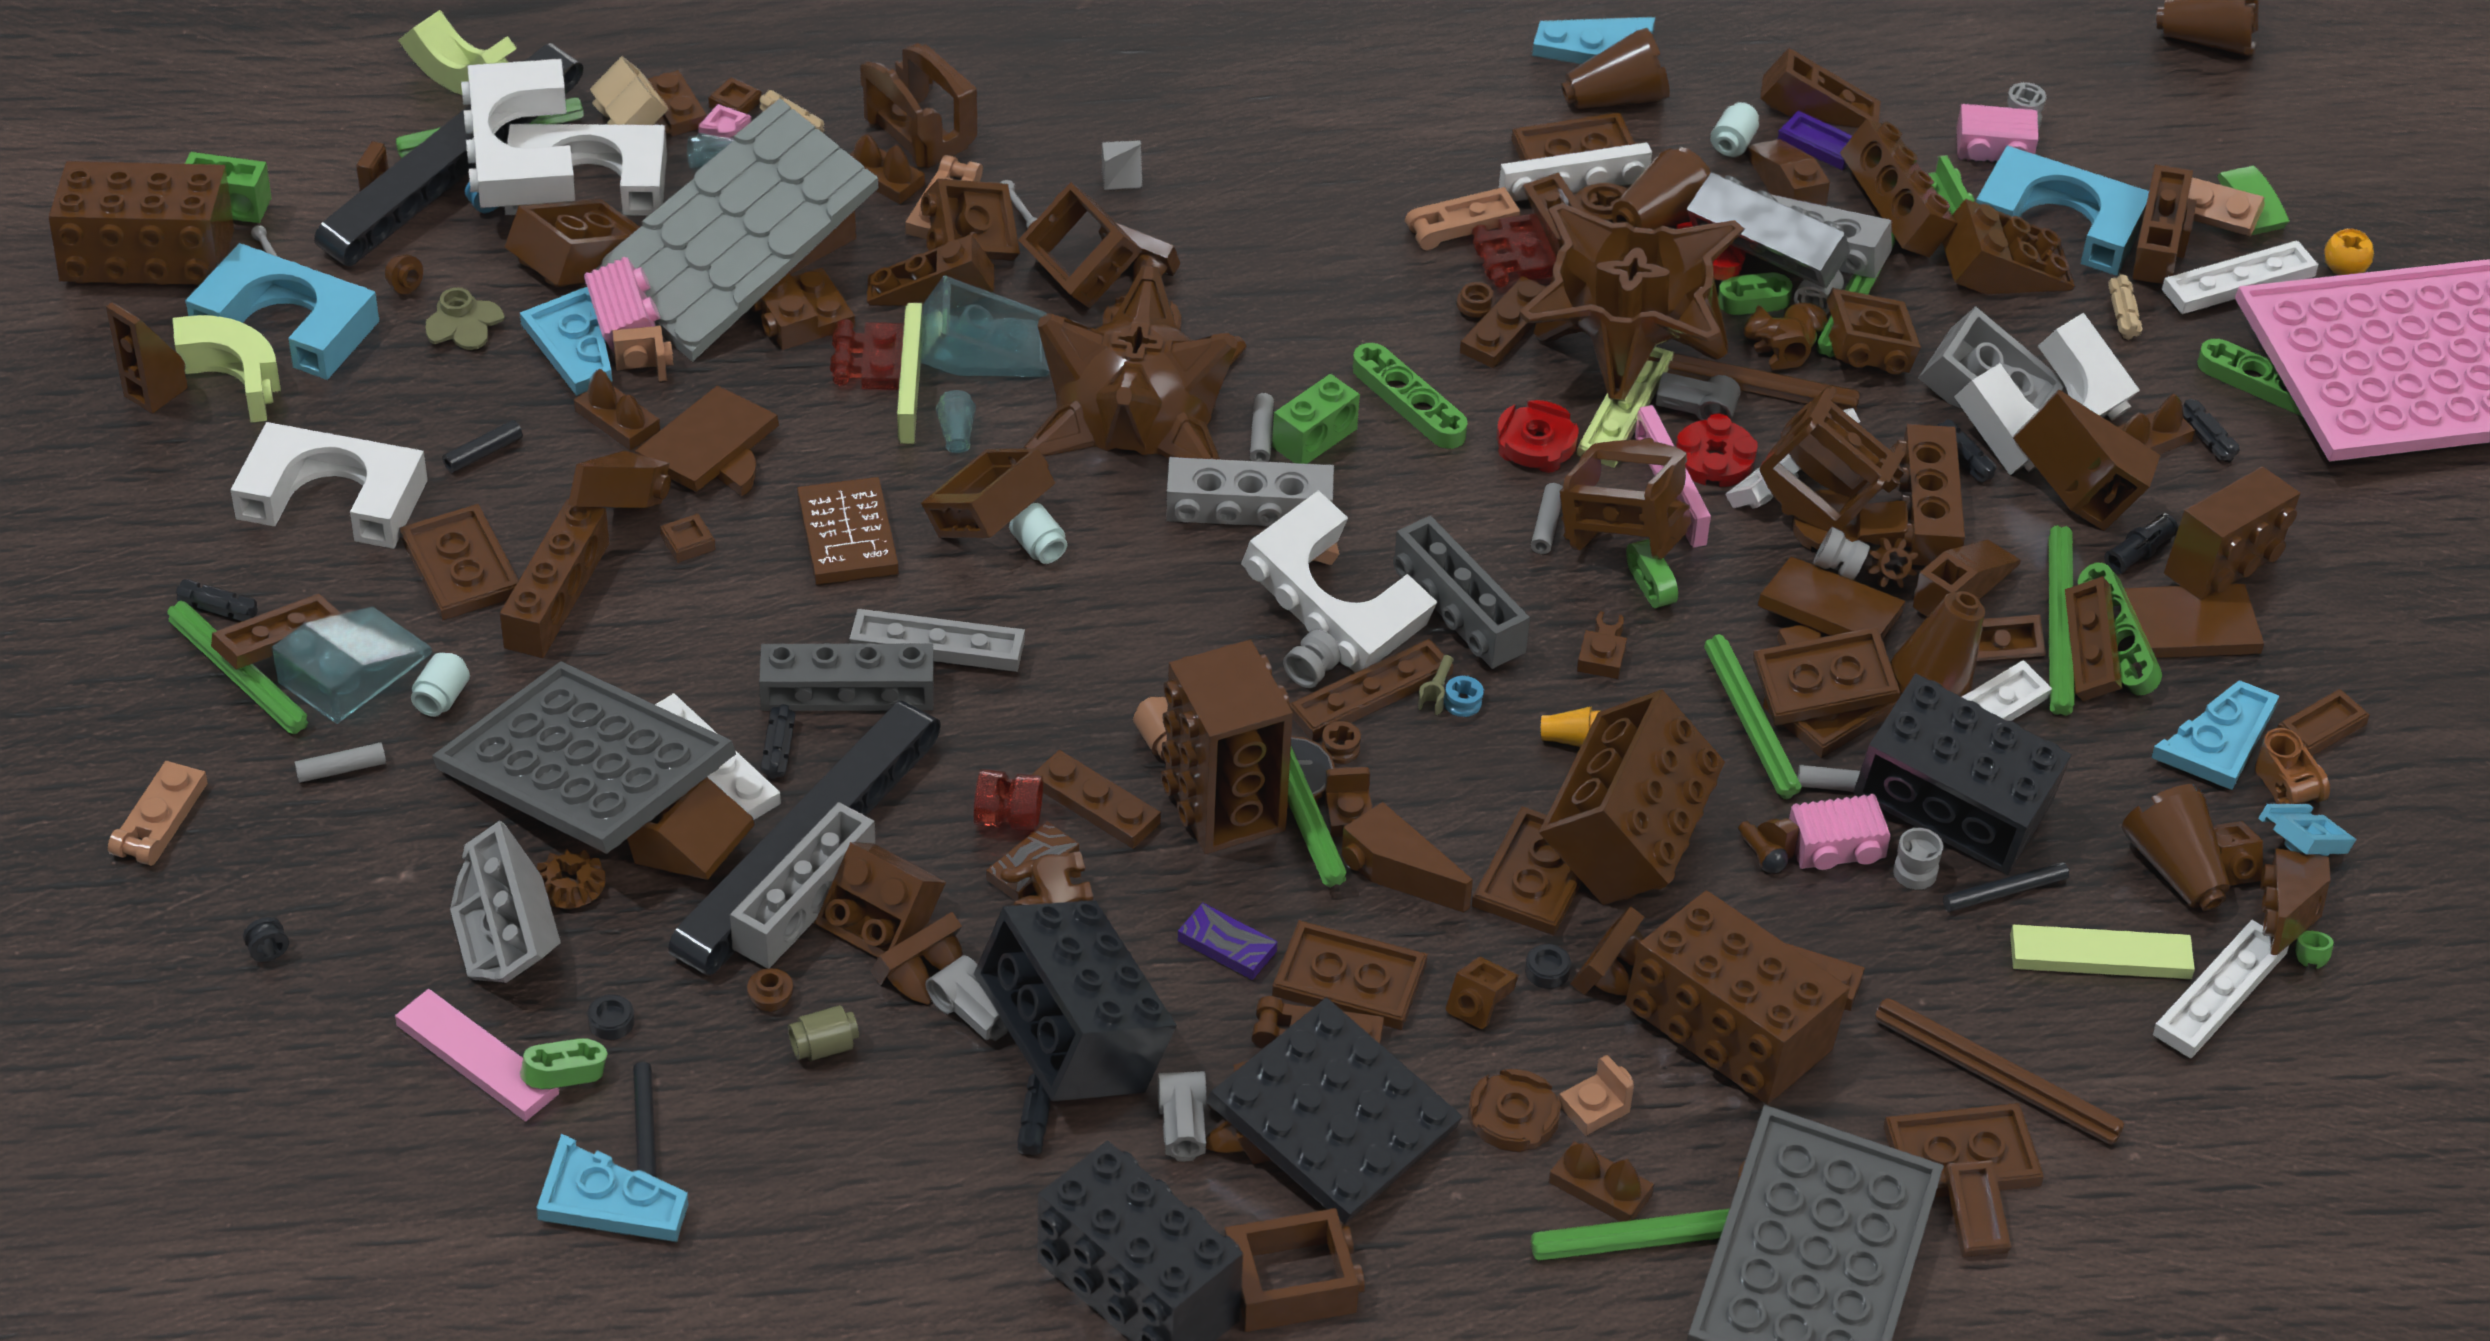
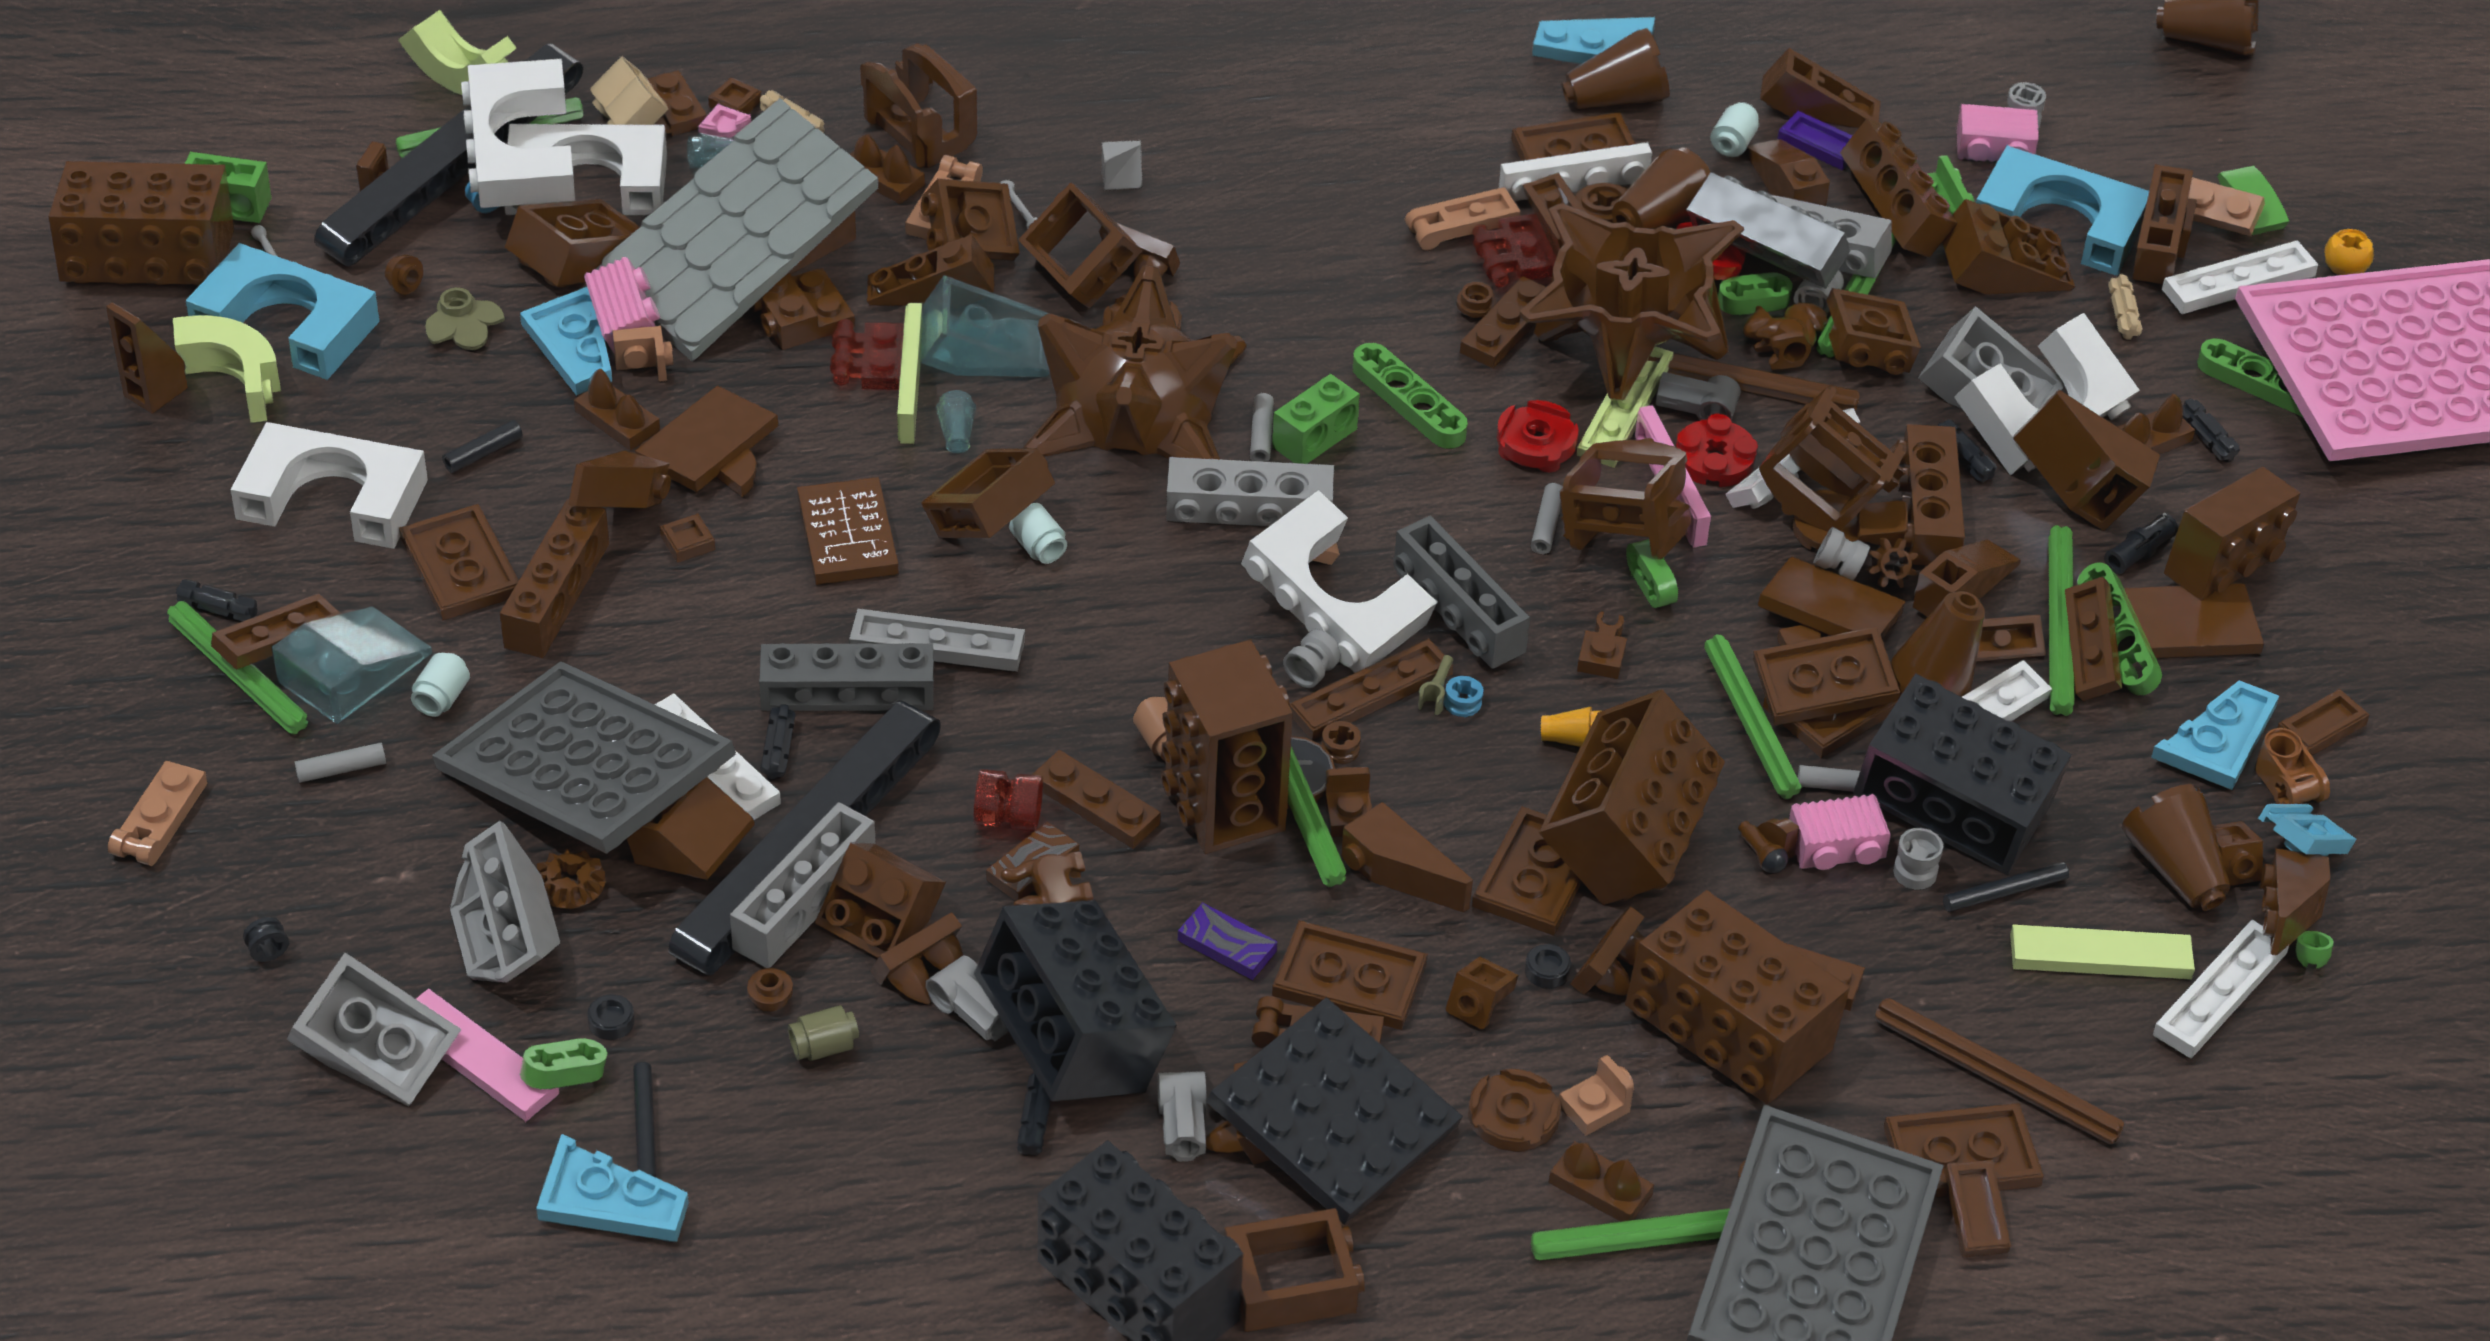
none -> light grey slope [287,953,461,1106]

